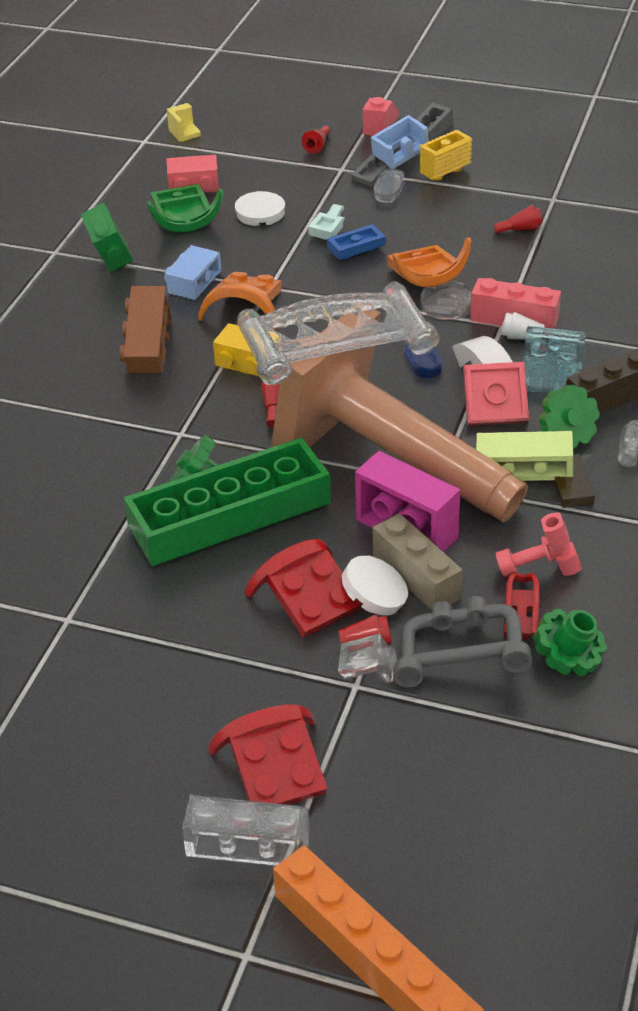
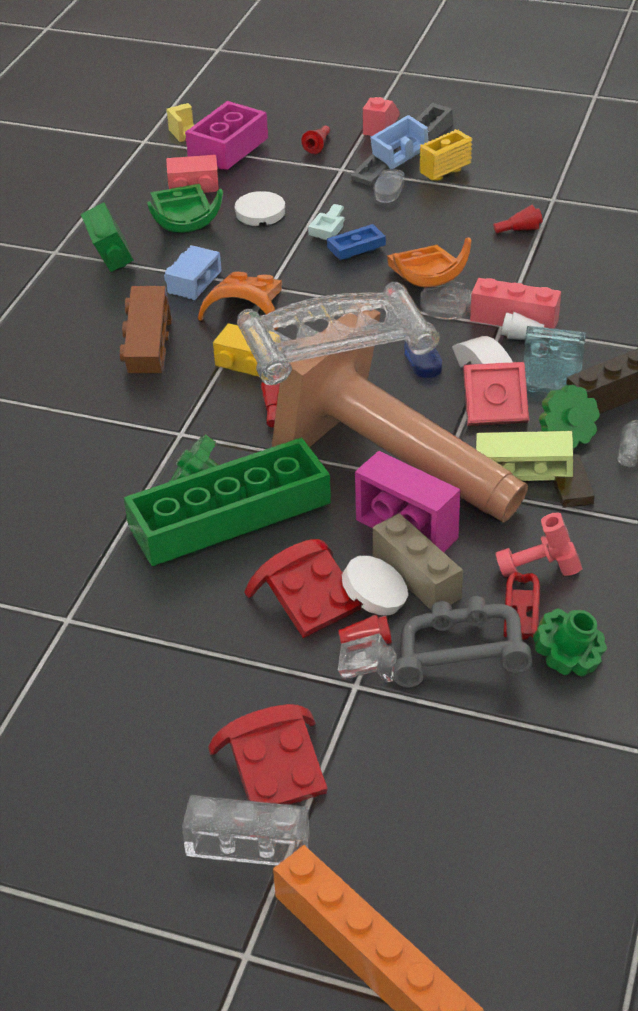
none -> dark pink brick [185,101,268,170]

